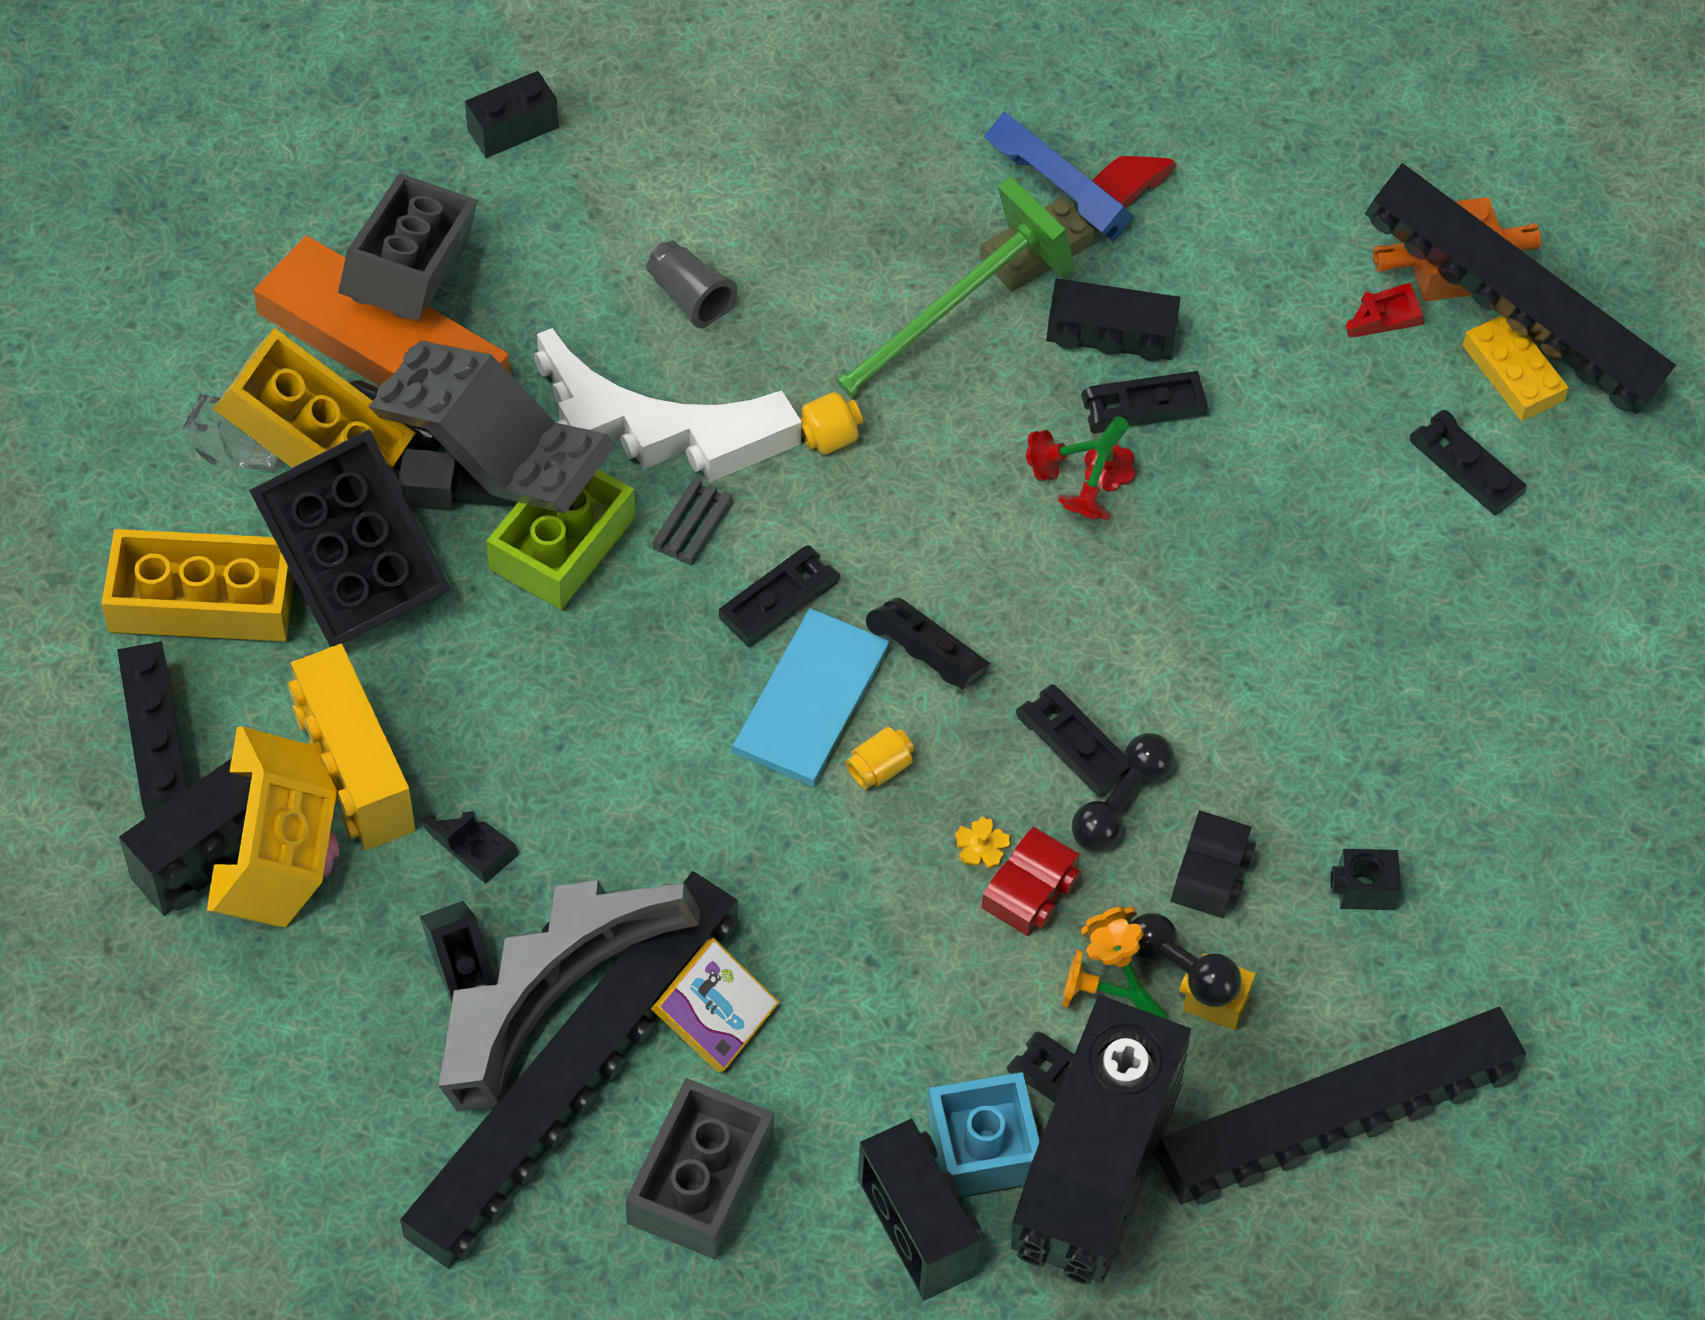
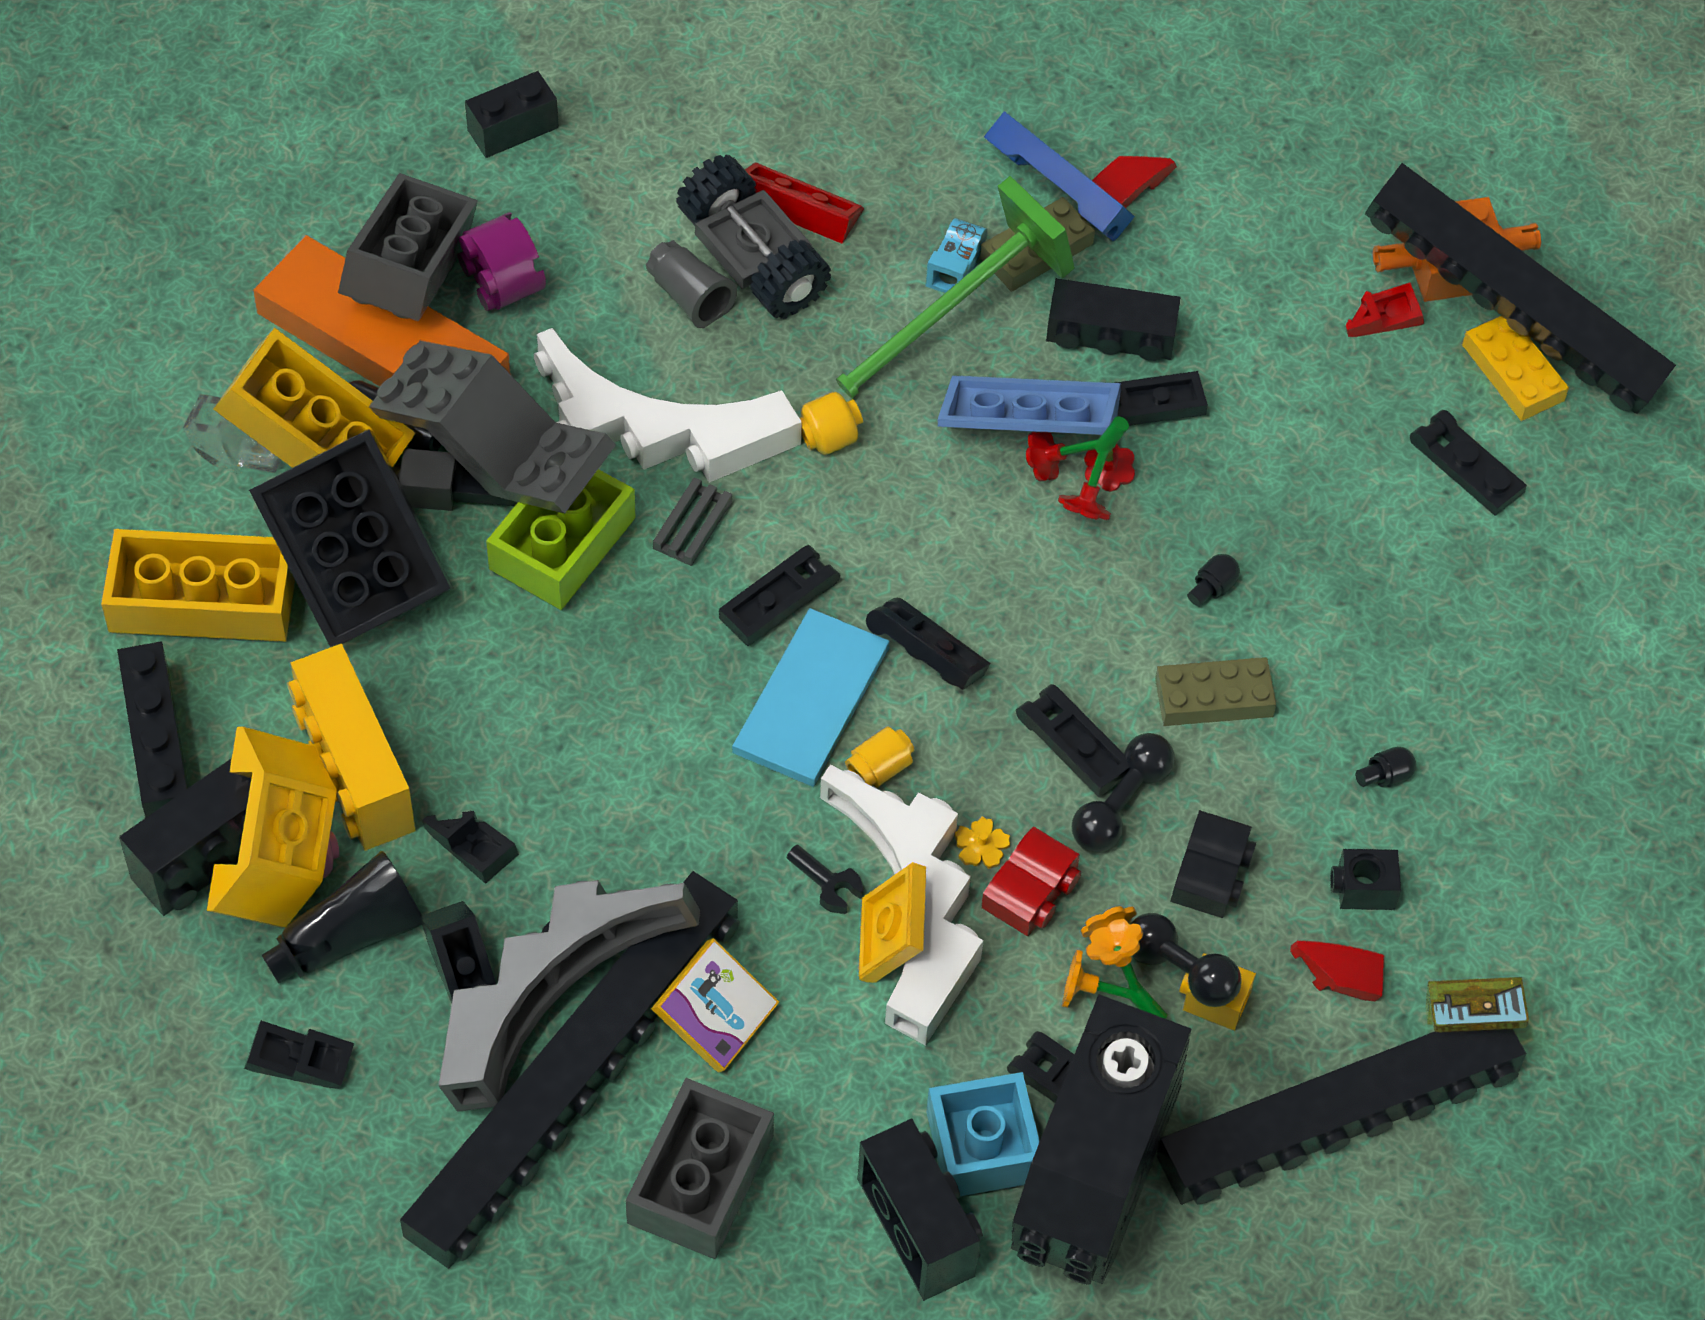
none -> black slope [244,1020,354,1089]
none -> black piece [261,851,422,984]
none -> magenta brick [457,212,546,311]
none -> plate [676,155,831,319]
none -> red slope [745,162,864,244]
none -> black bar [786,844,864,914]
none -> white arch [820,764,983,1046]
none -> yellow tile [859,862,926,983]
none -> medium azure leg [926,218,987,293]
none -> medium blue slope [938,376,1121,435]
none -> olive piece [1155,657,1276,726]
none -> black cylinder [1187,554,1240,607]
none -> red slope [1290,941,1384,1002]
none -> black cylinder [1355,746,1416,787]
none -> clear yellow panel [1425,977,1529,1032]

